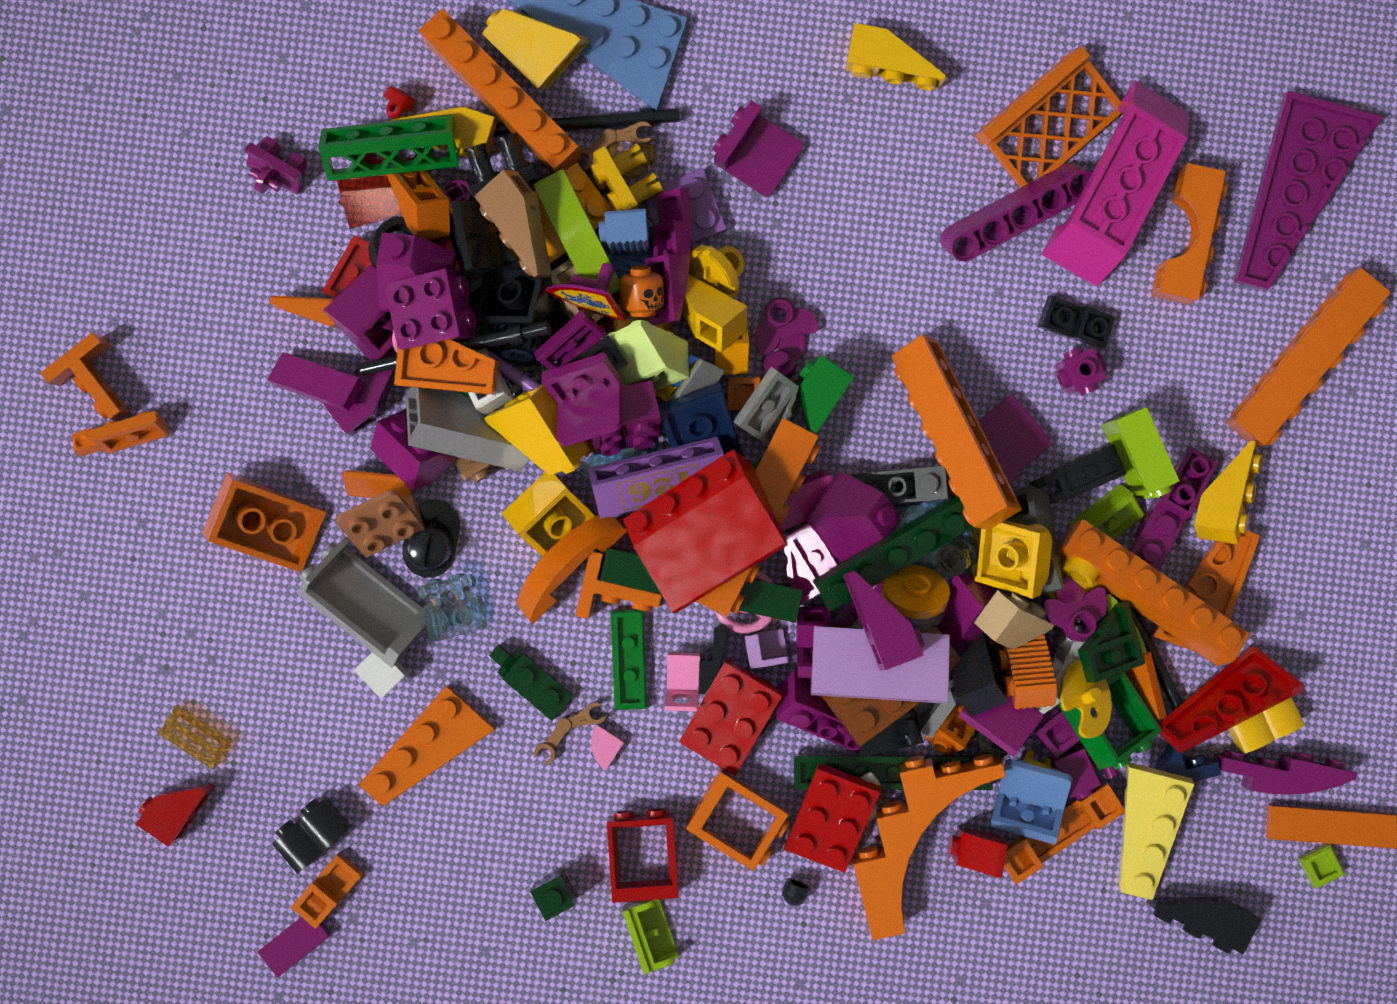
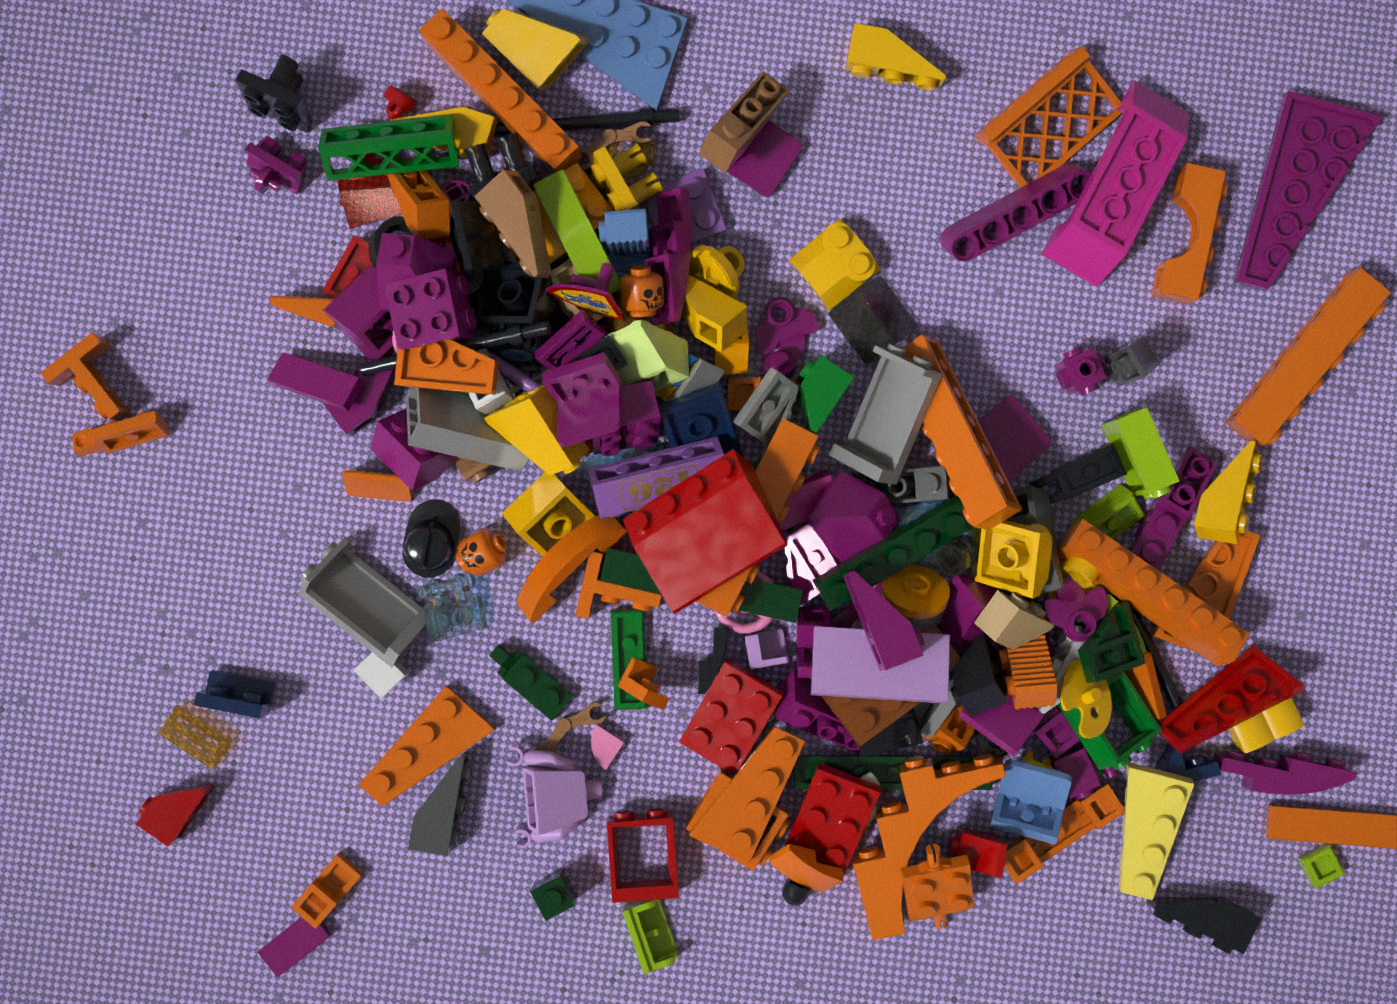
orange slope [202,472,326,572] -> none
black brick [272,797,352,874] -> none
nougat bracket [336,490,425,558] -> none
bright pink bracket [664,652,700,712] -> none
black slope [1037,296,1116,348] -> none
none -> dark blue bracket [194,670,275,719]
none -> black plate [235,55,313,133]
none -> dark grey slope [408,752,472,856]
none -> orange head [456,528,507,577]
none -> lavender torso [507,745,603,848]
none -> orange bracket [618,657,670,710]
none -> orange wing [688,726,805,863]
none -> medium nougat slope [699,71,790,173]
none -> orange slope [769,844,844,893]
none -> yellow slope [788,219,881,312]
none -> clear smoke slope [827,275,919,366]
none -> light grey panel [829,343,943,484]
none -> orange plate [901,844,974,929]
none -> dark grey slope [1103,335,1160,387]

